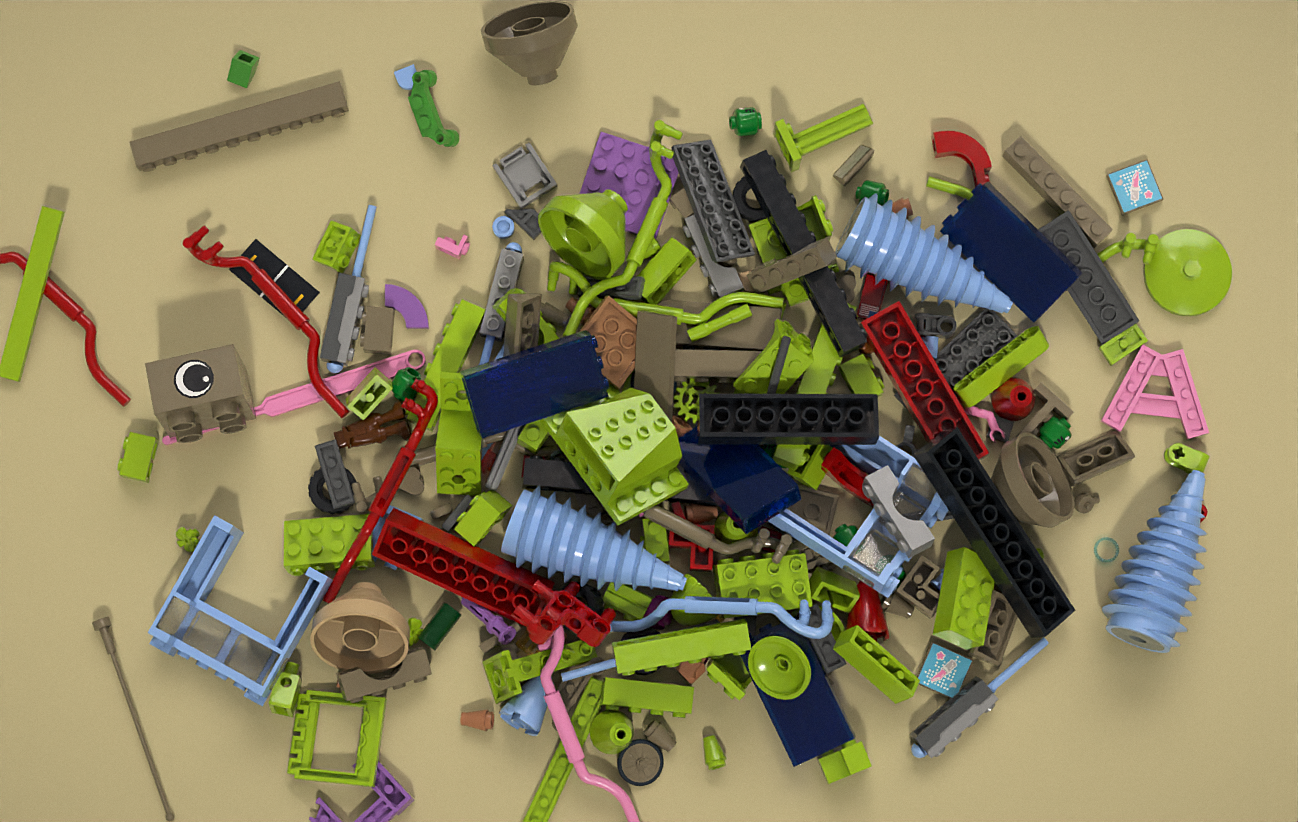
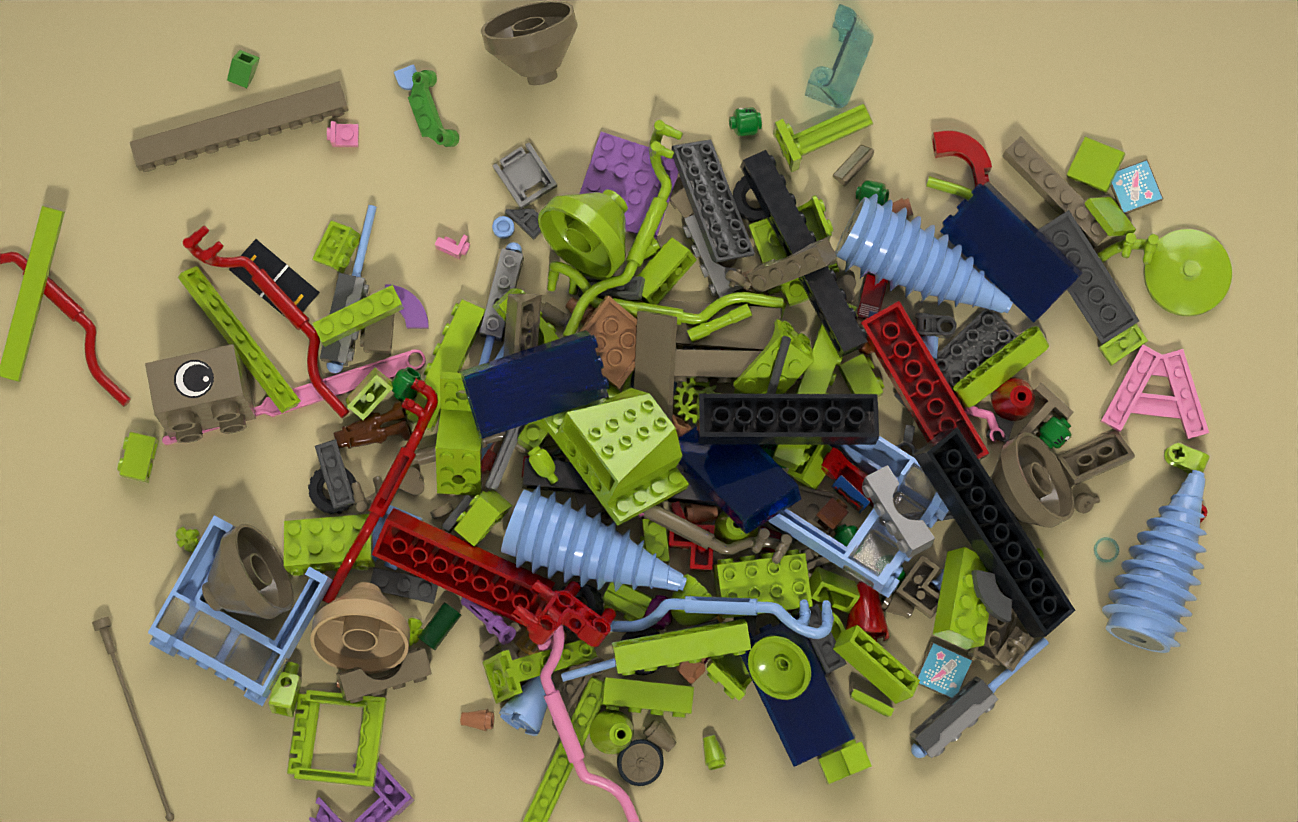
none -> lime plate [178,266,301,413]
none -> dark tan cone [202,524,294,619]
none -> lime brick [312,285,404,347]
none -> bright pink bracket [327,121,359,147]
none -> dark grey plate [370,567,438,604]
none -> lime plant [528,445,559,485]
none -> dark tan piece [725,268,751,289]
none -> clear light blue windscreen [805,4,874,108]
none -> reddish brown slope [814,498,849,534]
none -> blue sticker [831,475,870,514]
none -> lime tile [850,689,894,717]
none -> dark grey tile [972,570,1012,622]
none -> dark tan hips [994,626,1034,671]
none -> lime tile [1067,137,1125,193]
none -> lime tile [1084,197,1136,237]

